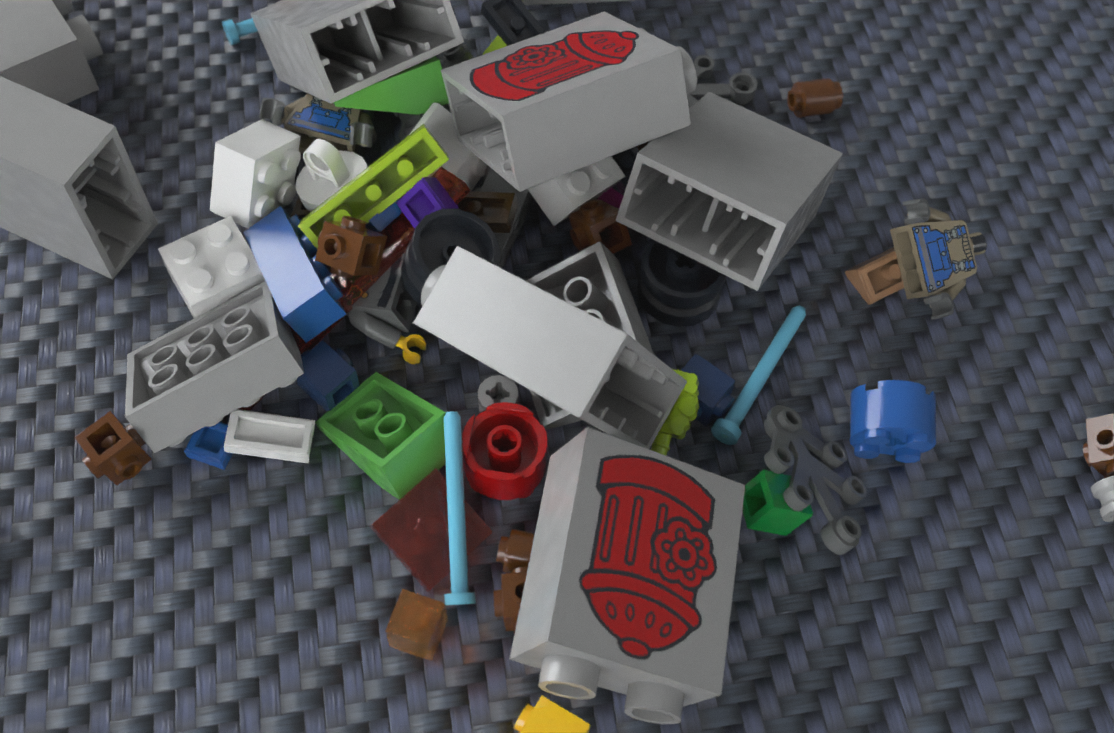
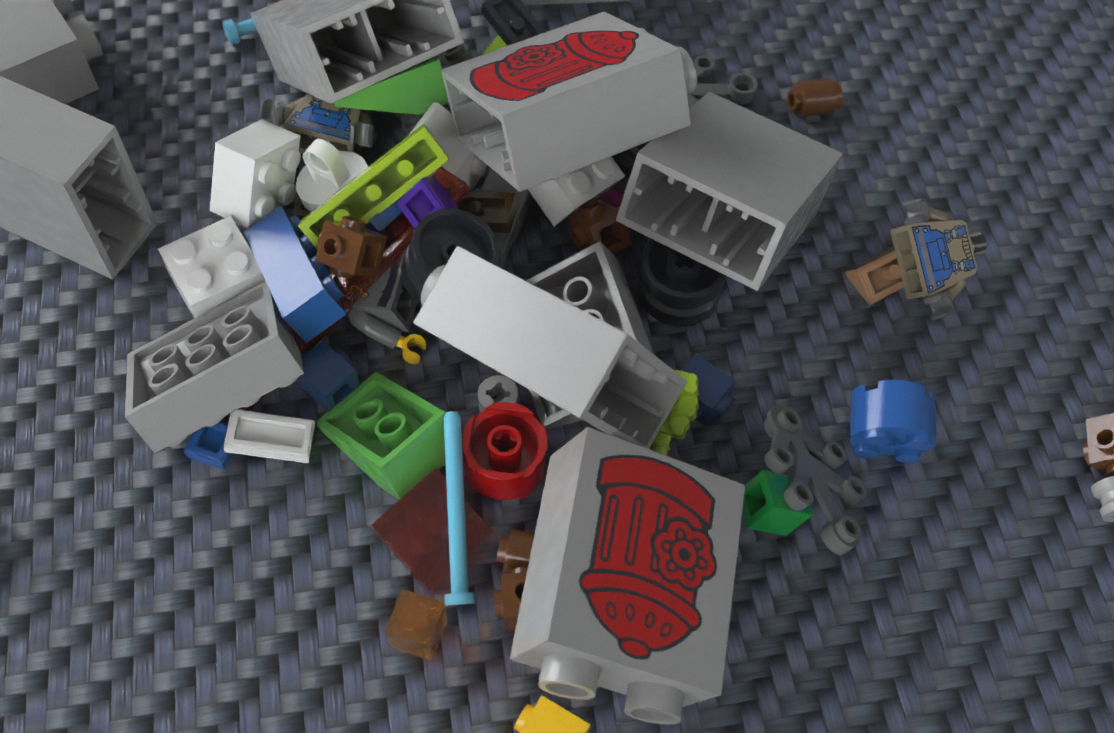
reddish brown brick [74,411,152,486] -> none
medium azure bar [711,305,806,445] -> none

